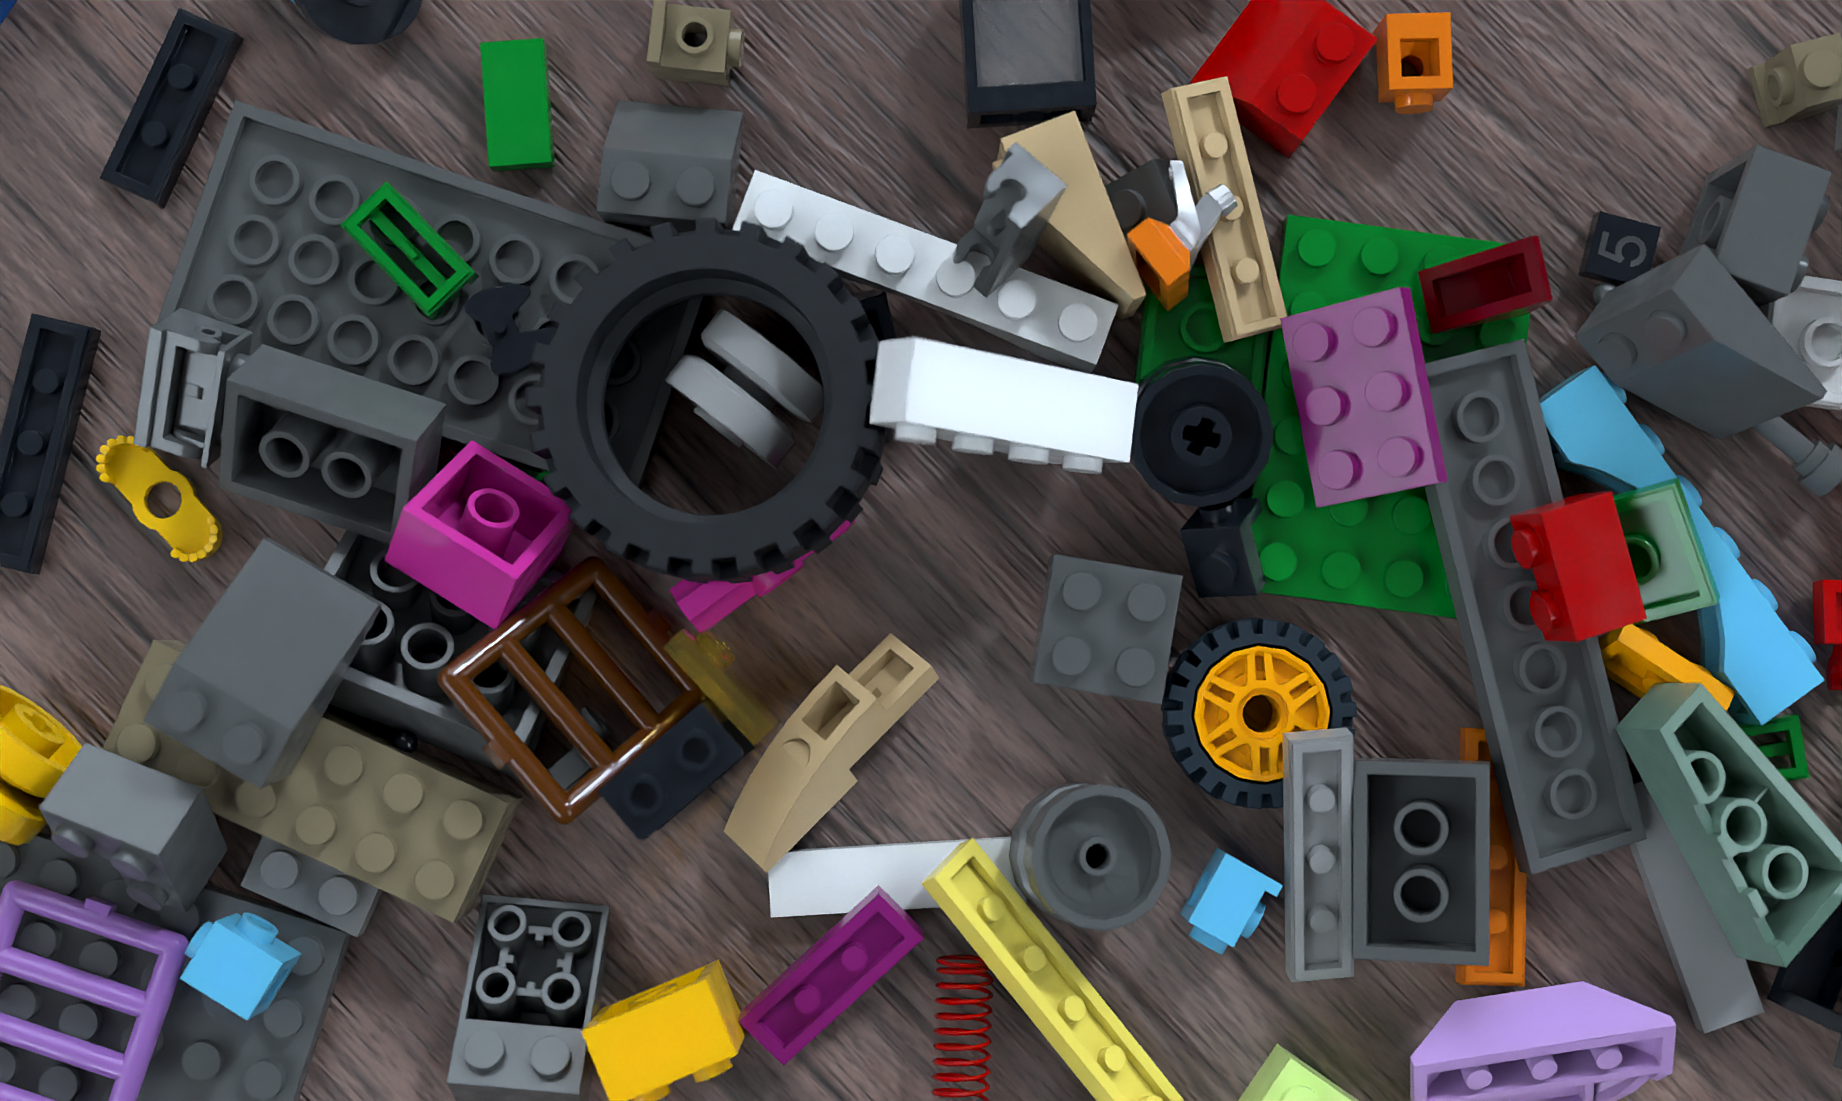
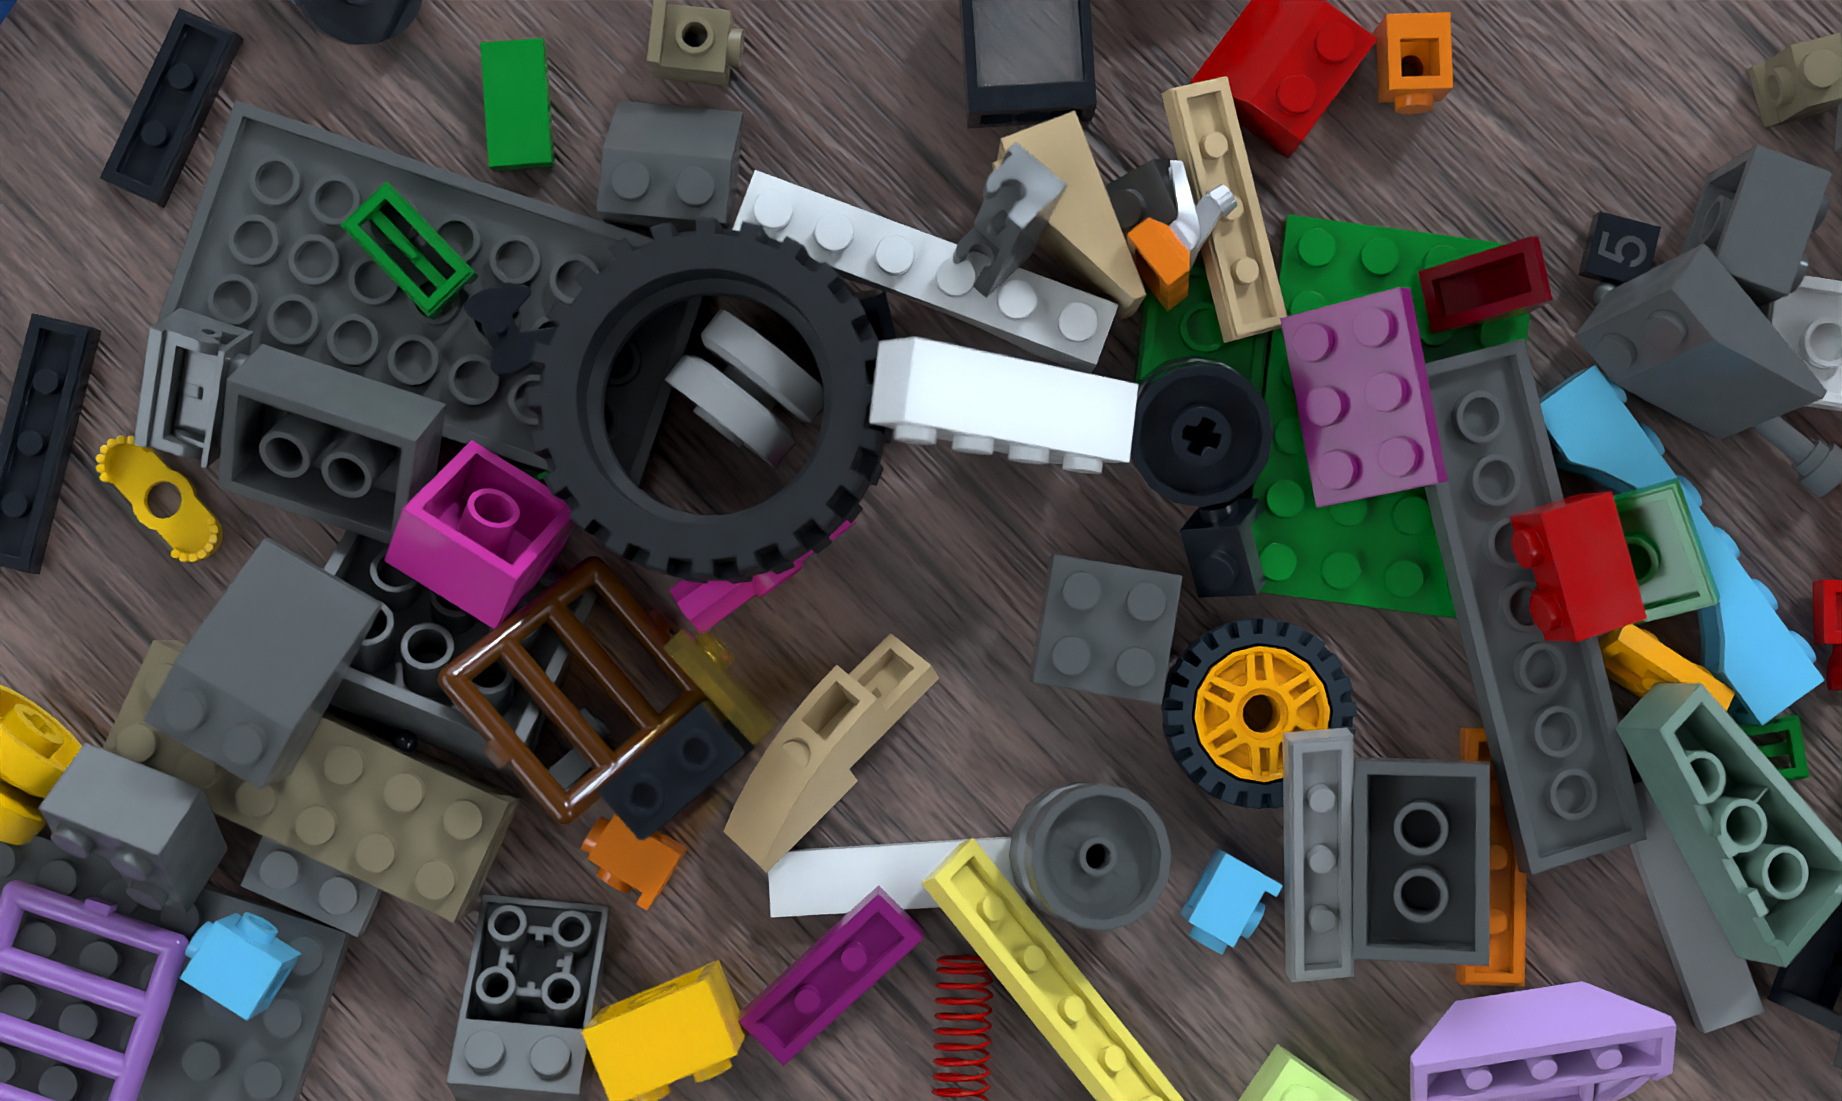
none -> orange brick [580,813,688,911]

